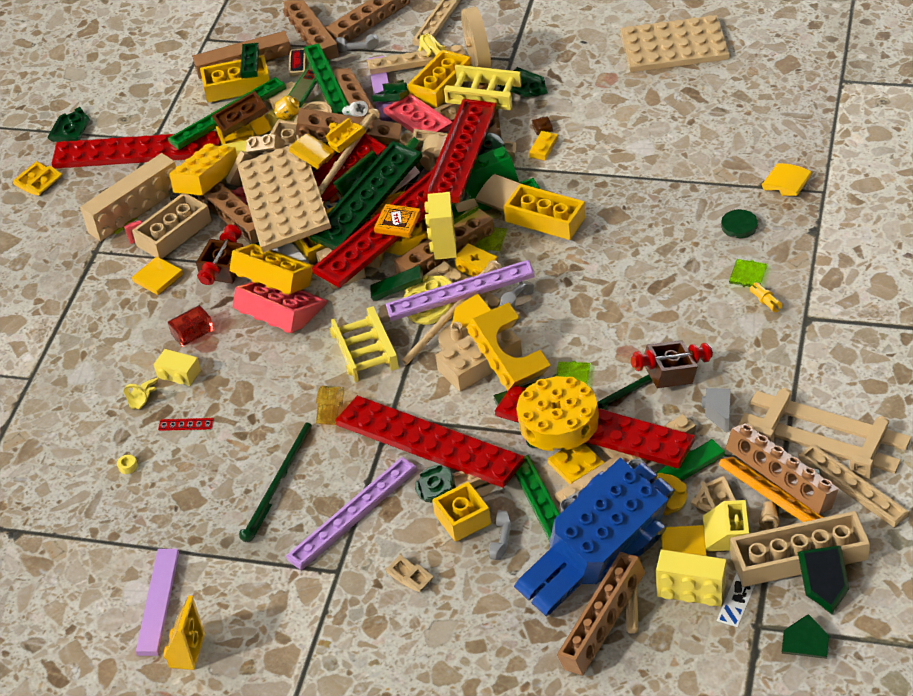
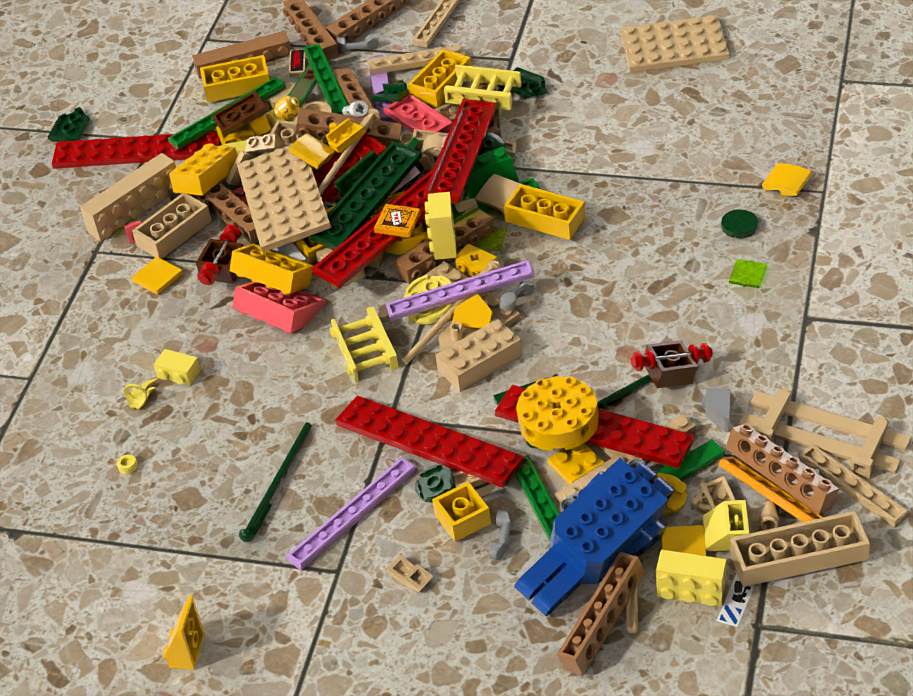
yellow slope [13,161,62,196] -> none
lavender tile [136,549,179,656] -> none
red sticker [158,418,213,431] -> none
clear red brick [168,305,214,347] -> none
dark green tile [240,43,259,79] -> none
clear yellow brick [316,385,344,425] -> none
dark green tile [370,265,423,301] -> none
light yellow piece [418,33,446,57] -> none
tan brick [461,6,491,68] -> none
yellow arch [466,302,551,391] -> none
yellow plate [529,131,558,161] -> none
reddish brown plate [532,116,553,135] -> none
clear neon green piece [556,361,590,385] -> none
yellow pin [750,282,782,313] -> none
dark green slope [781,614,829,659] -> none
black tile [797,546,849,614] -> none

